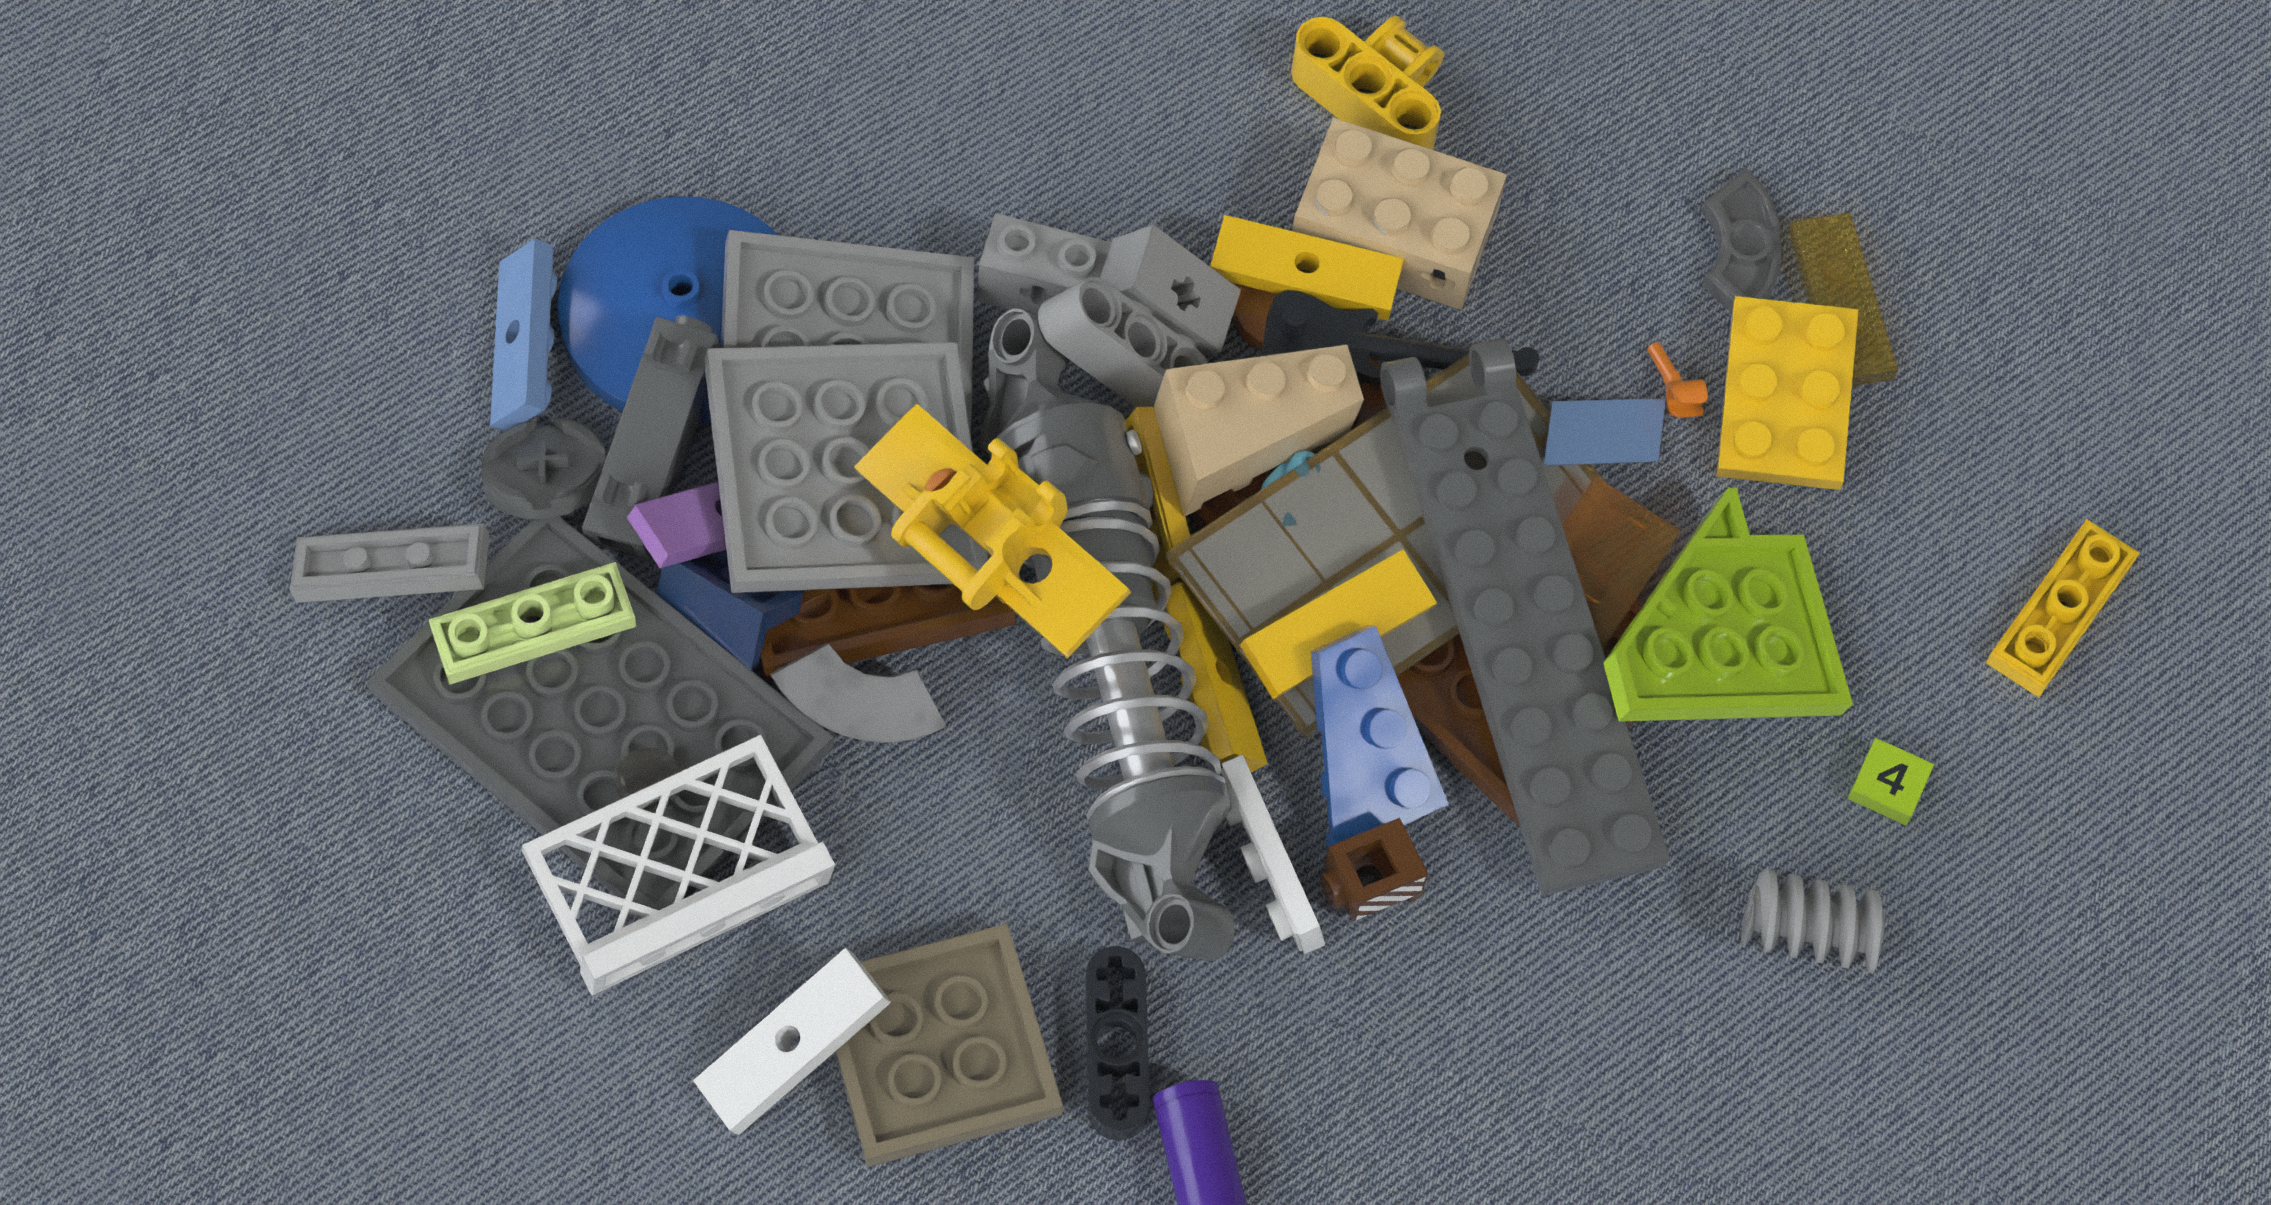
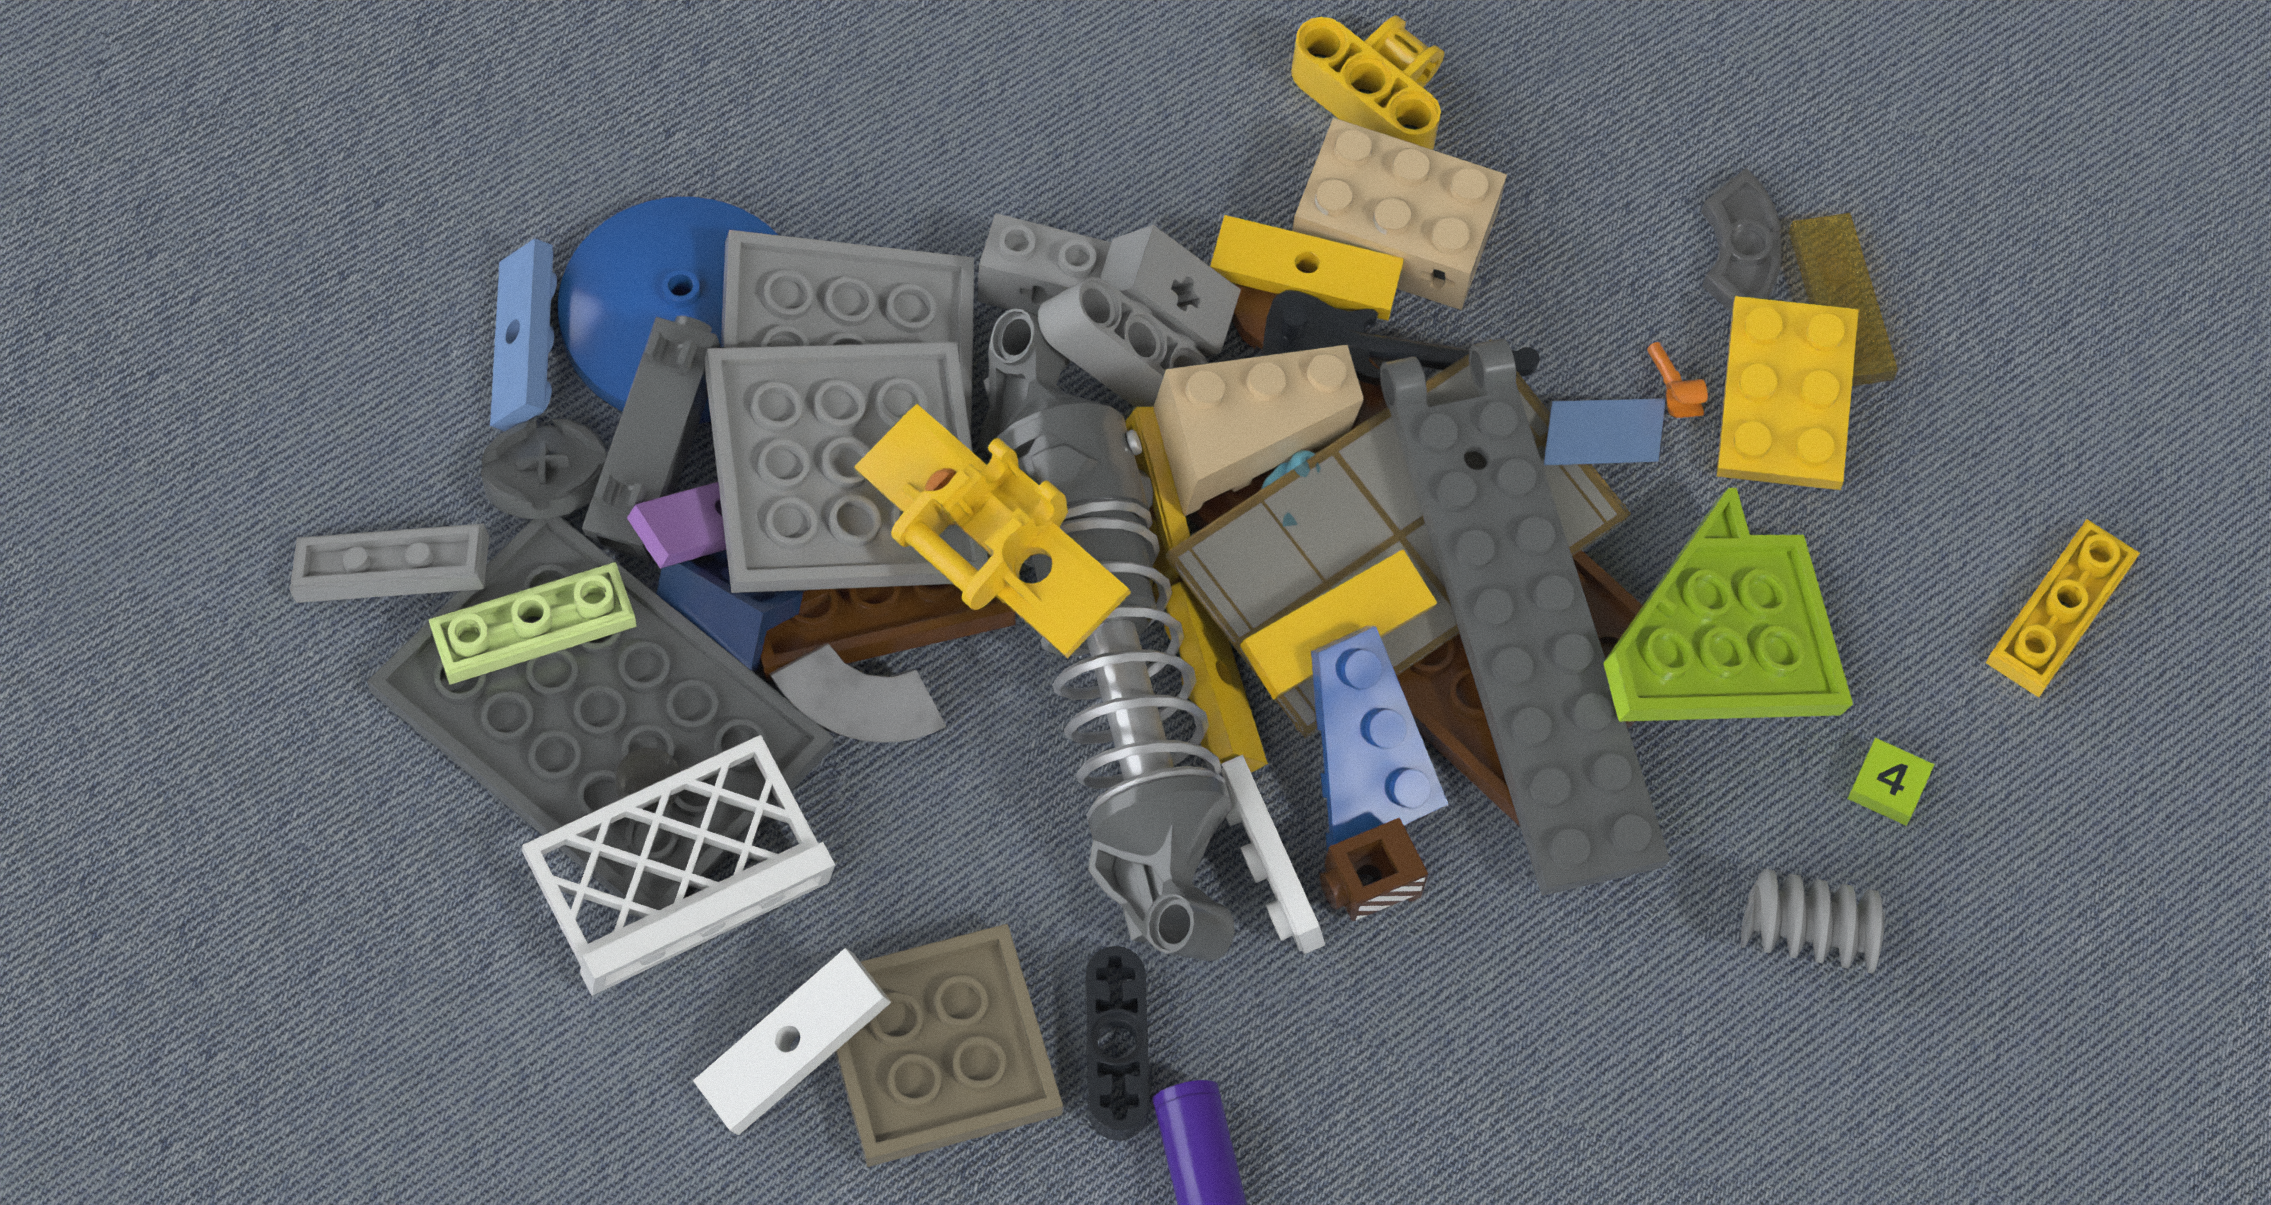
clear orange piece [1562,476,1681,650] -> none

